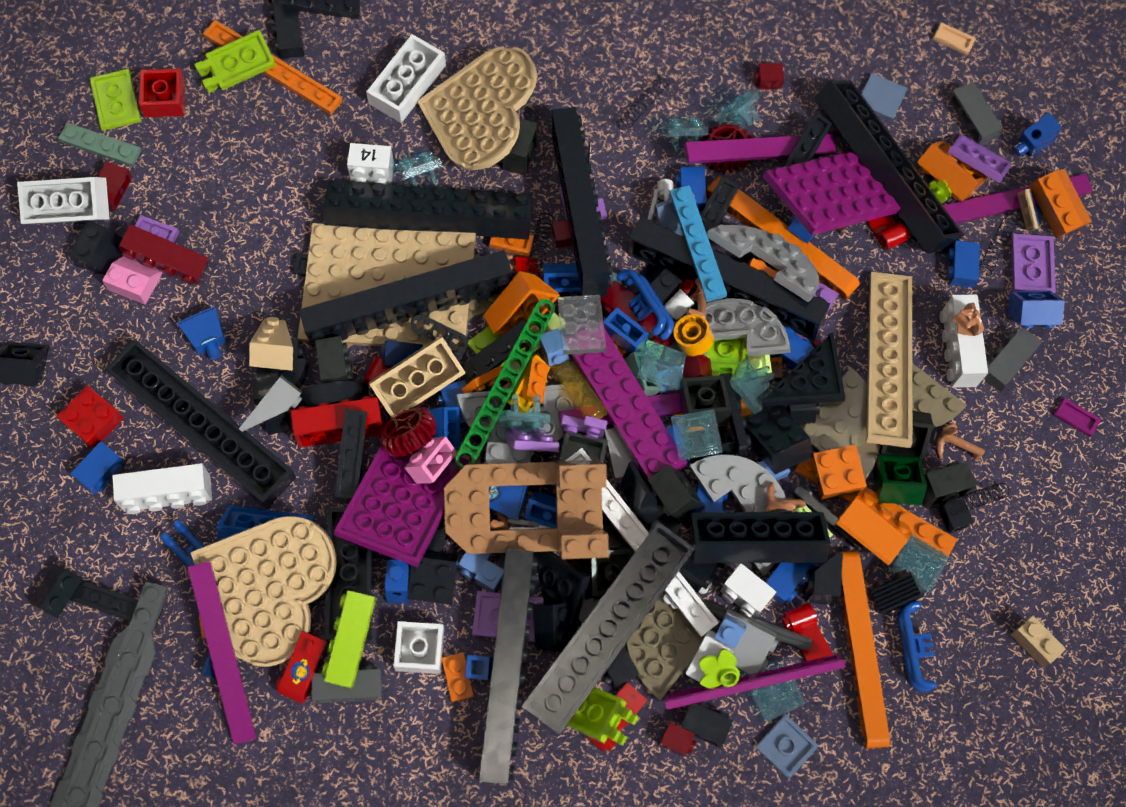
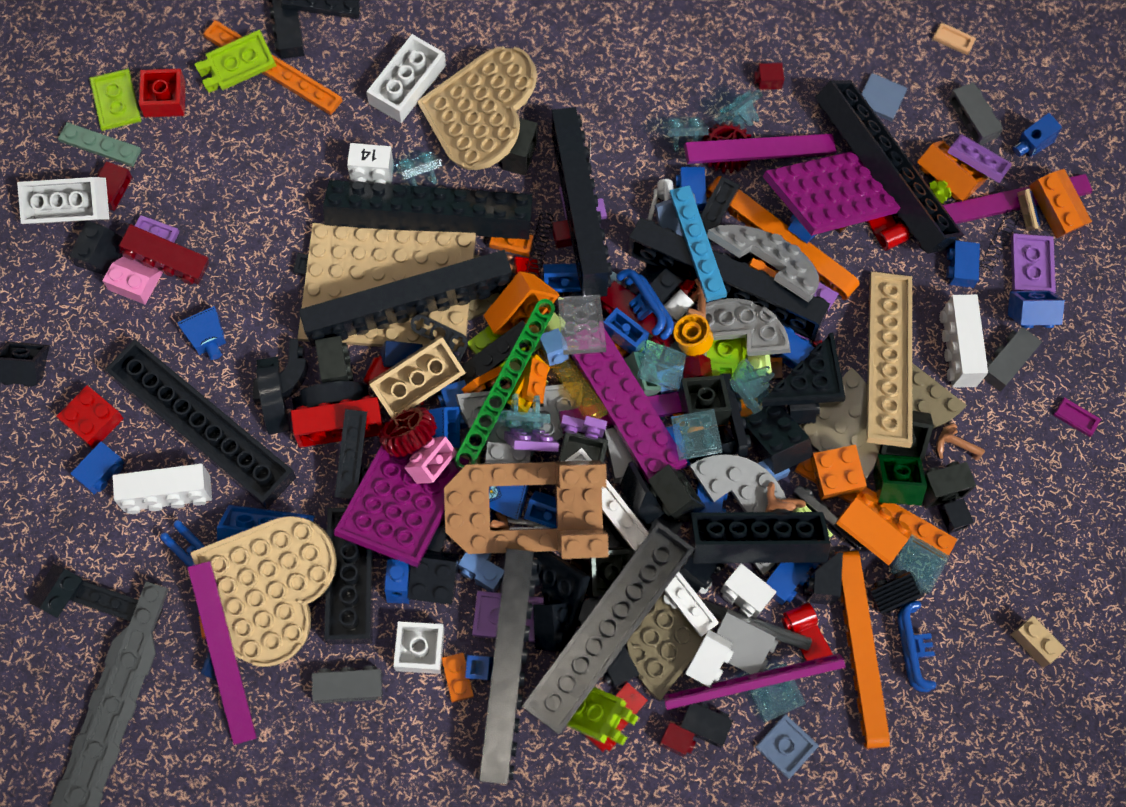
light grey slope [239,375,302,431] -> none
tan wedge [250,317,293,371] -> none
red door [275,631,328,704] -> none
lime brick [322,591,377,688] -> none
black piece [617,74,670,132] -> none
lime plate [699,649,740,688] -> none
medium blue brick [715,614,747,649] -> none
black plate [782,112,833,167] -> none
black piece [946,483,1010,515] -> none
nougat piece [952,302,985,336] -> none

